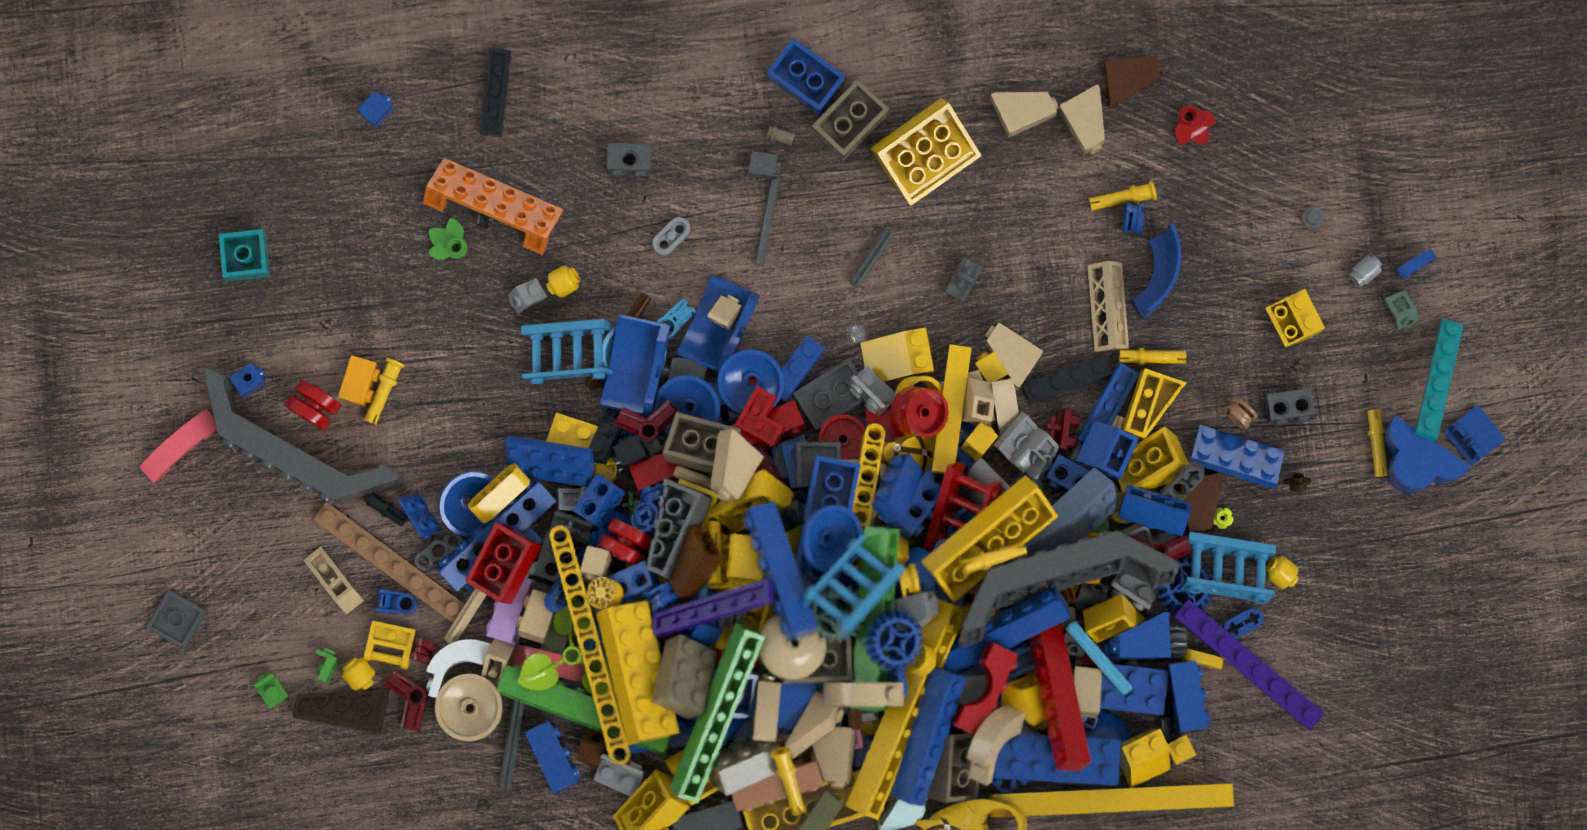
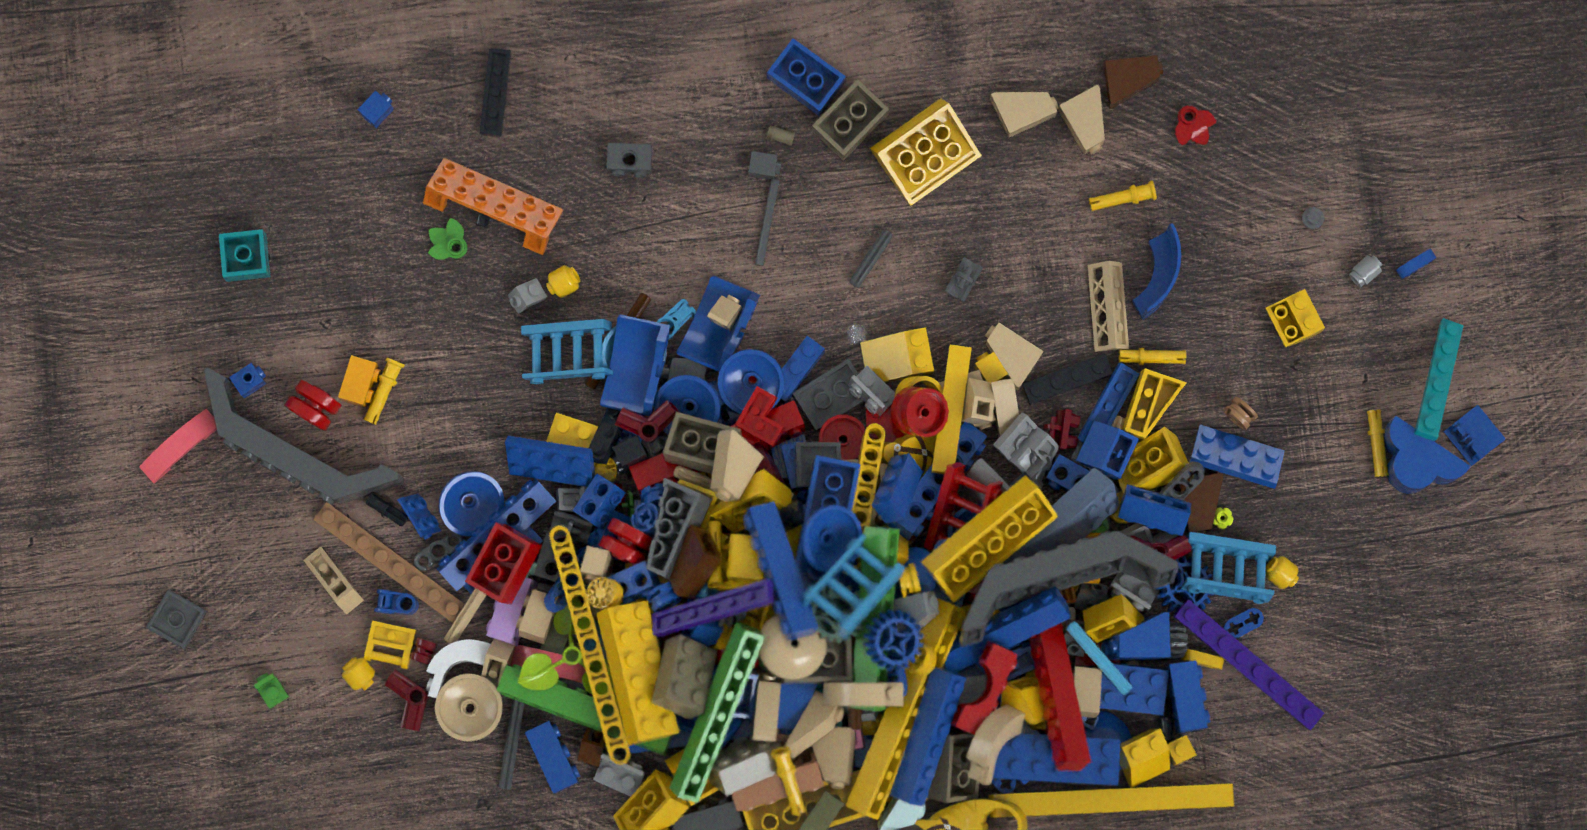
dark brown wing [293,689,390,734] -> none
bright green bracket [315,647,340,684] -> none
yellow beam [468,463,530,523] -> none
light grey plate [653,217,690,256] -> none
yellow pin [959,542,1027,574] -> none
yellow brick [960,422,998,461] -> none
blue wheel [1123,202,1144,235] -> none
dark grey brick [1264,388,1315,426] -> none
dark brown plate [1284,473,1311,492] -> none
sand green bracket [1385,290,1418,329] -> none

